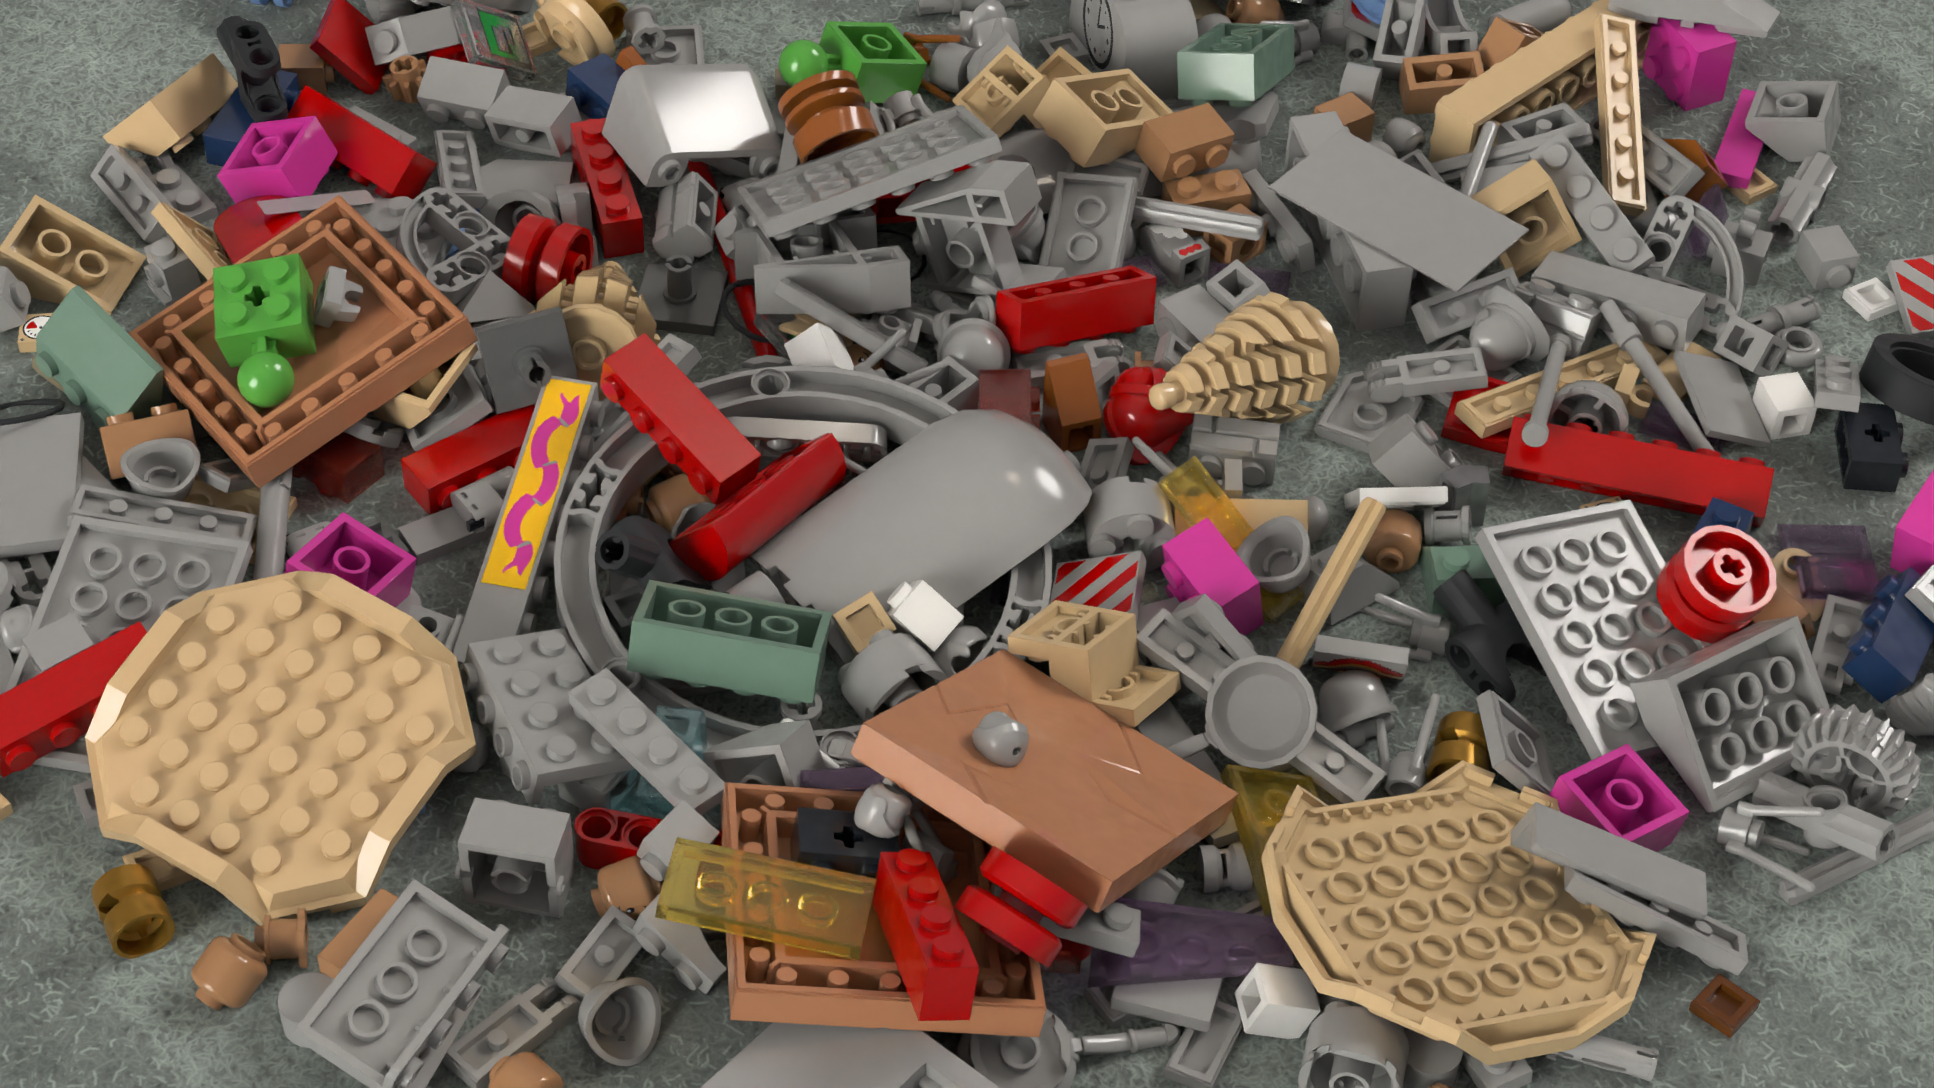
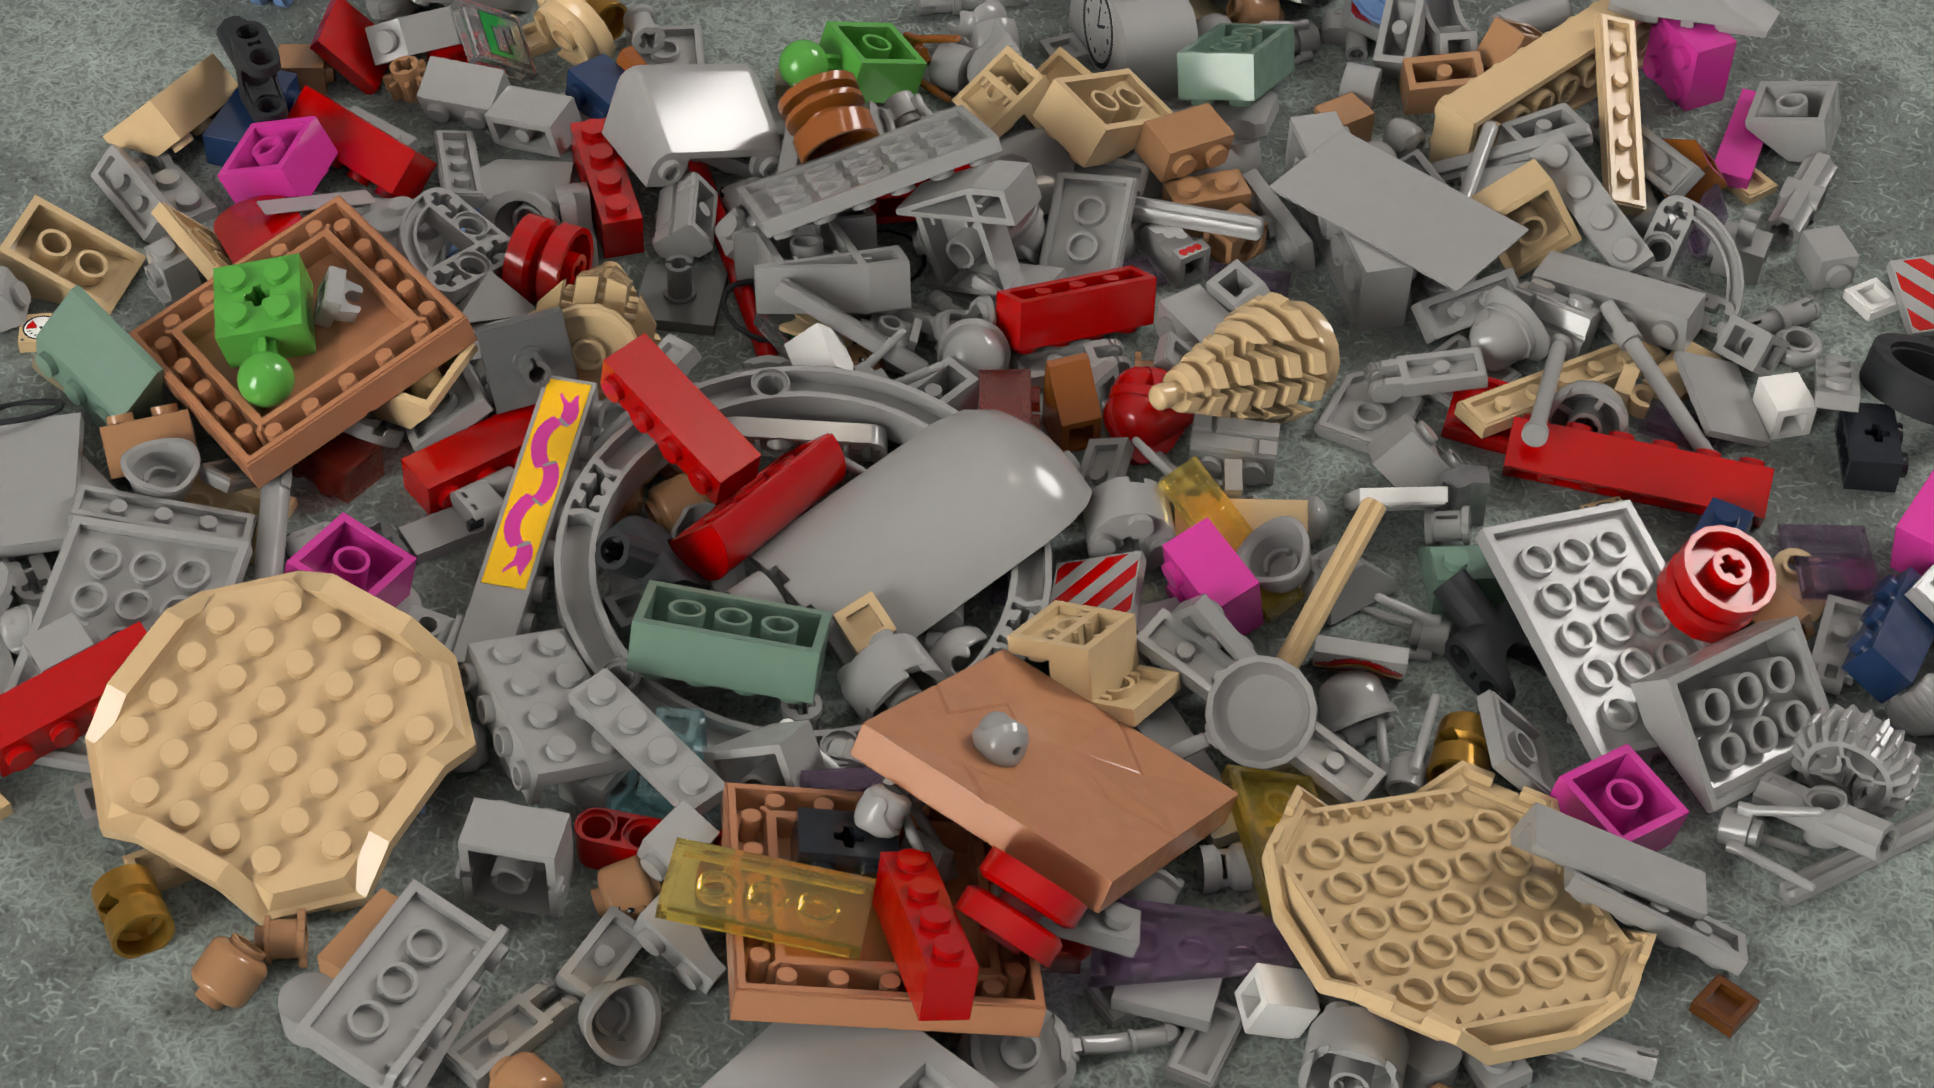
white brick [886,580,964,652] -> none
medium nougat head [1363,508,1423,573] -> none

